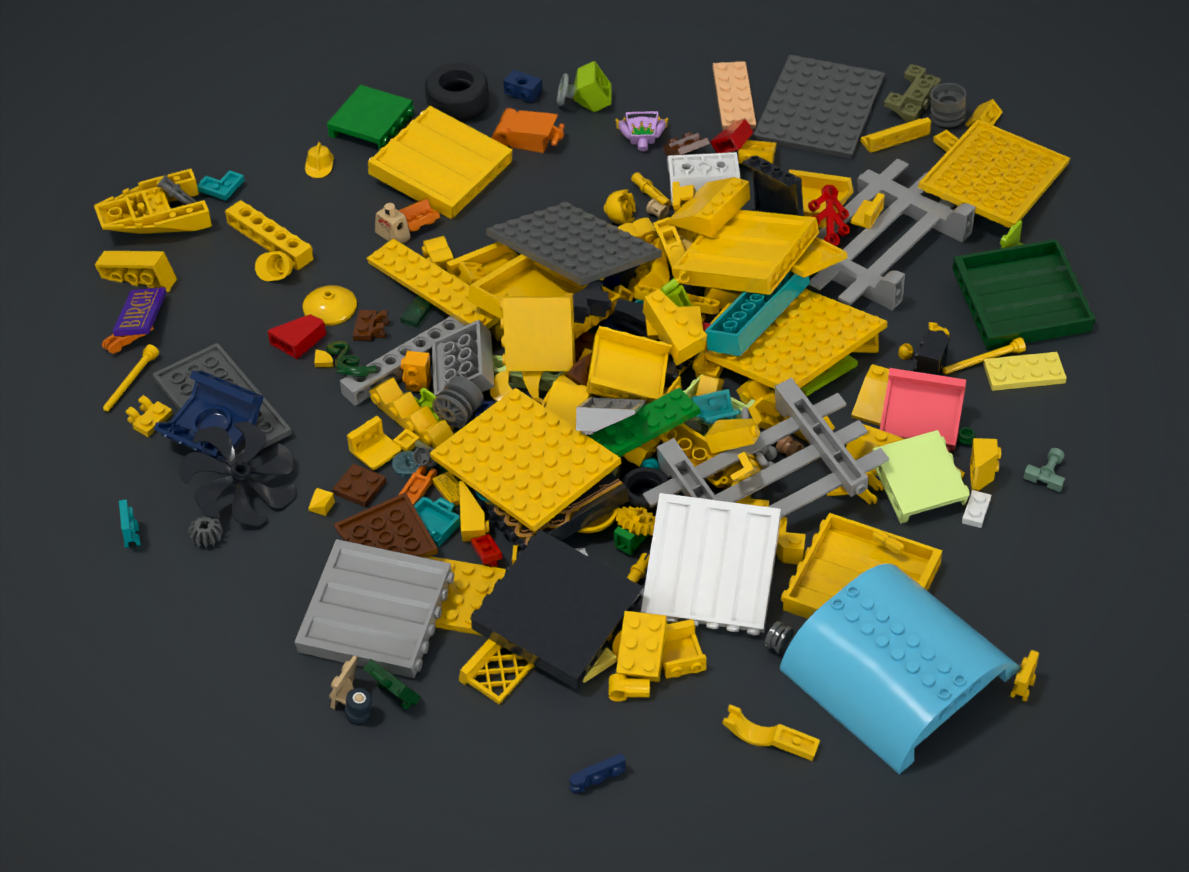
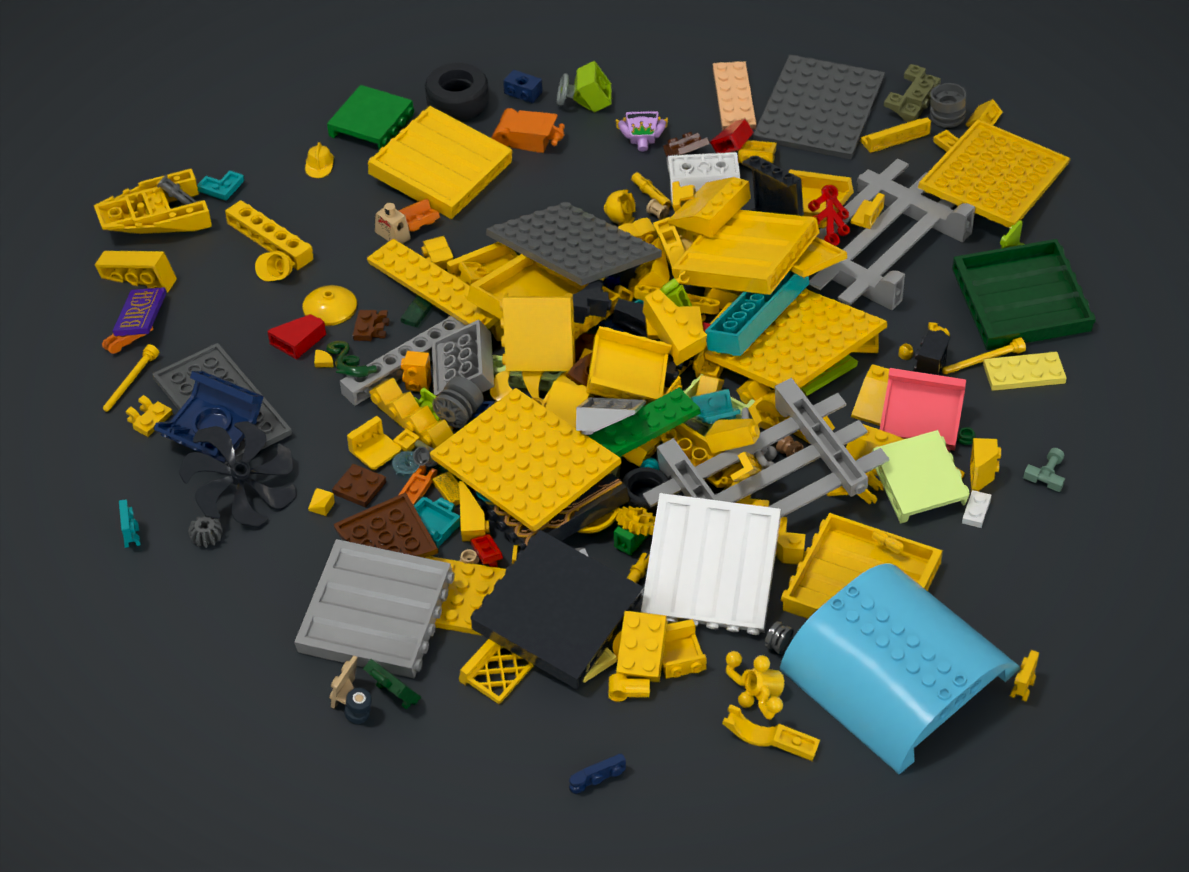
none -> tan plate [459,549,479,564]
none -> yellow wheel [726,651,784,719]

